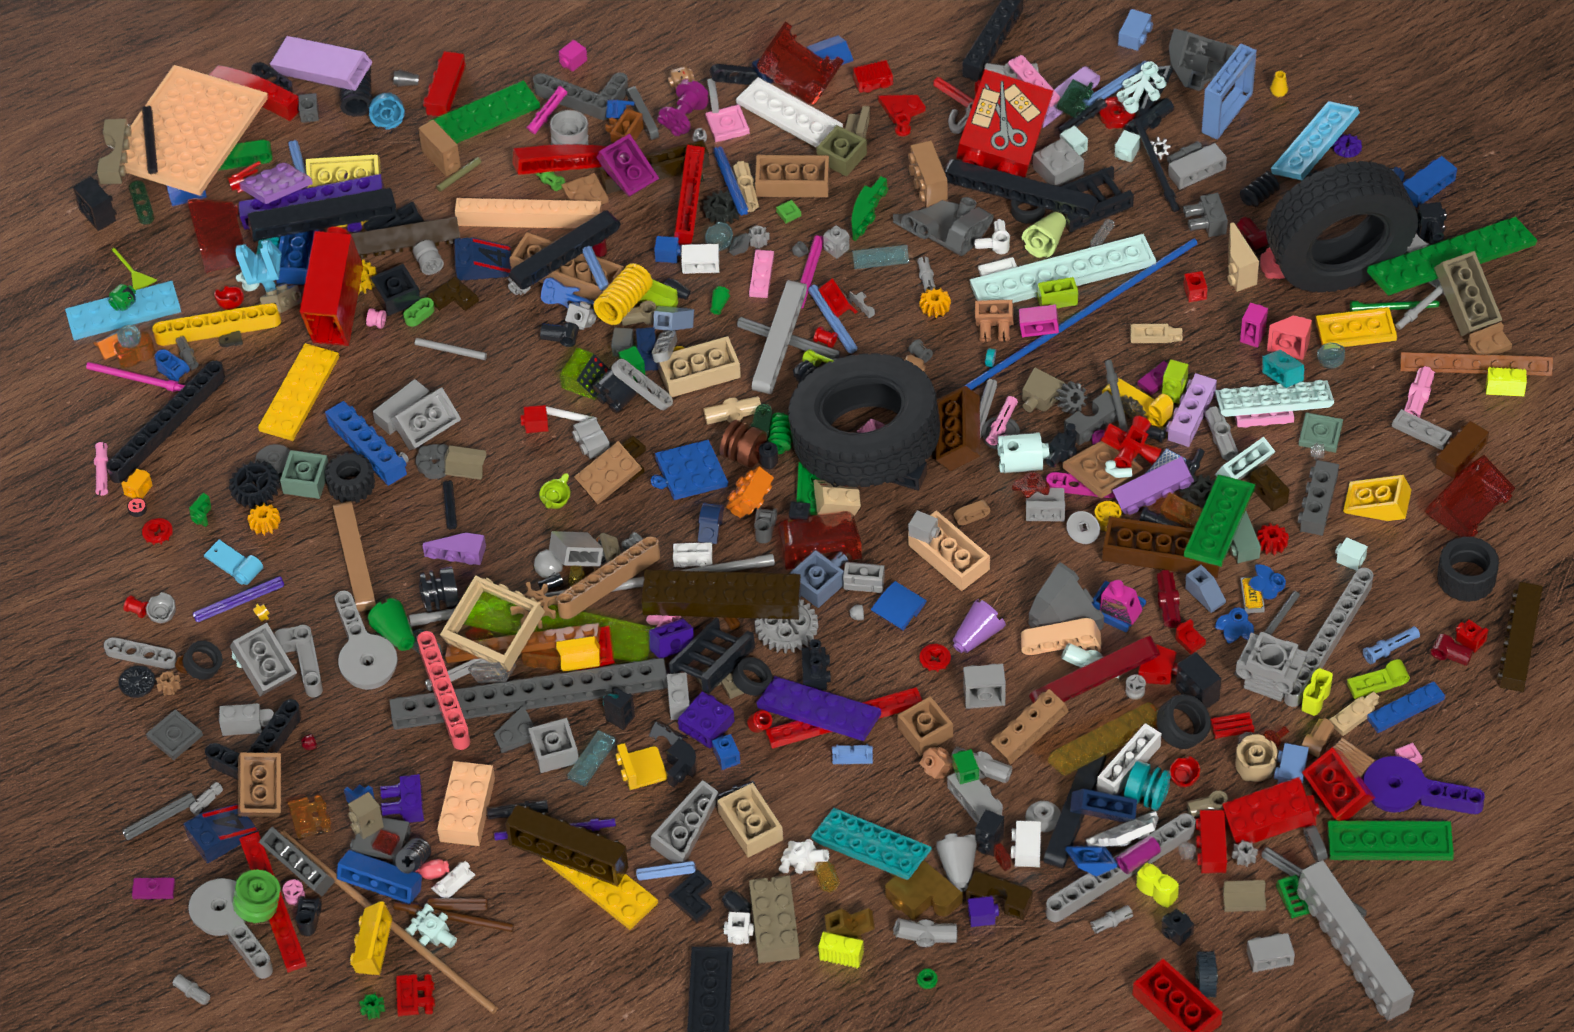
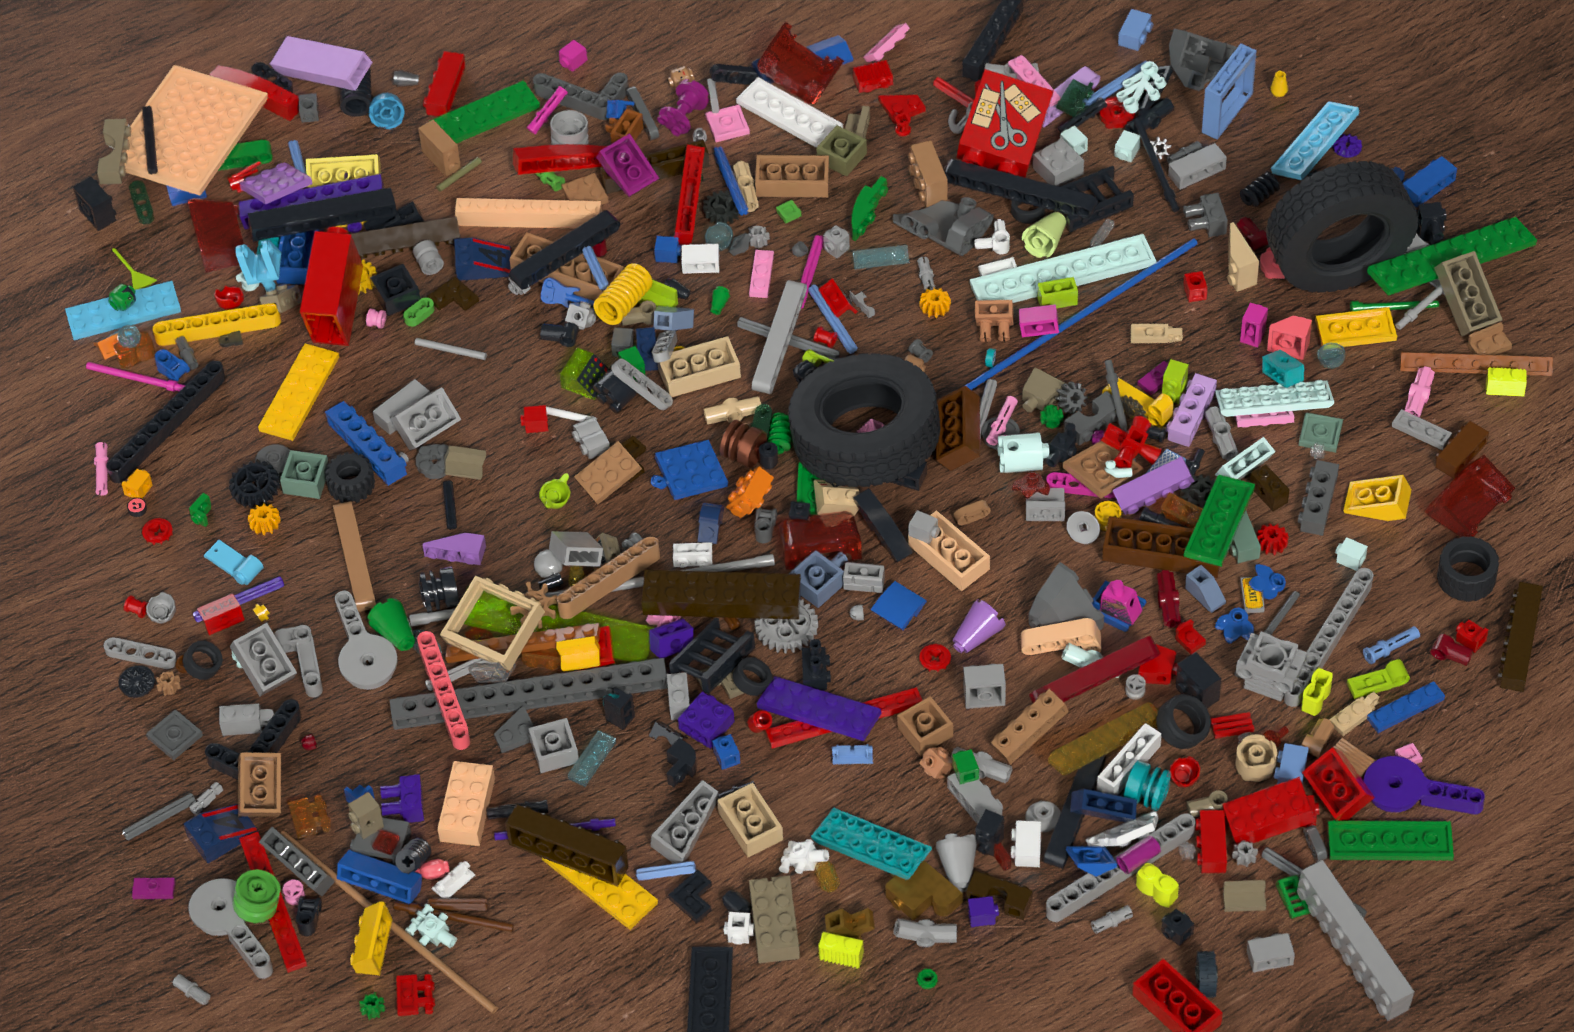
yellow bracket [615,743,667,790] -> none
none -> red panel [197,594,245,635]
none -> black slope [853,488,913,563]
none -> bright pink plate [864,23,910,62]
none -> green gear [1040,405,1063,429]

